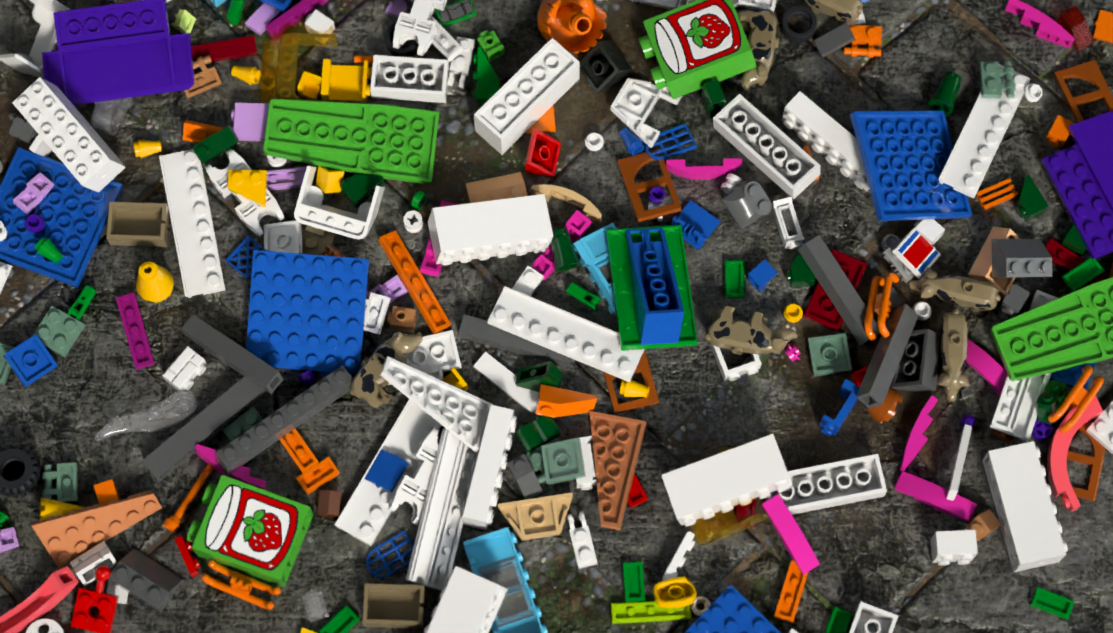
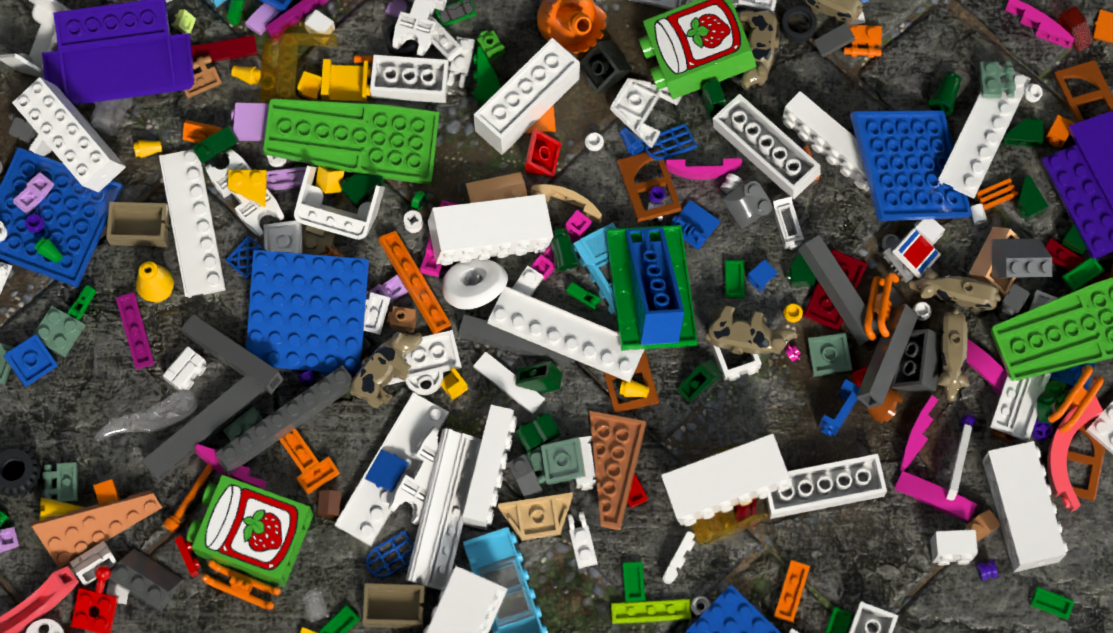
white wing [380,357,493,453] -> none
orange slope [535,384,597,418] -> none
yellow piece [653,577,697,609] -> none
dark pink slope [761,494,820,575] -> none
none -> white hat [442,259,508,309]
none -> dark green slope [677,360,723,403]
none -> white hinge [970,204,987,225]
none -> dark purple wheel [976,559,998,582]
none -> dark green slope [1002,117,1043,148]

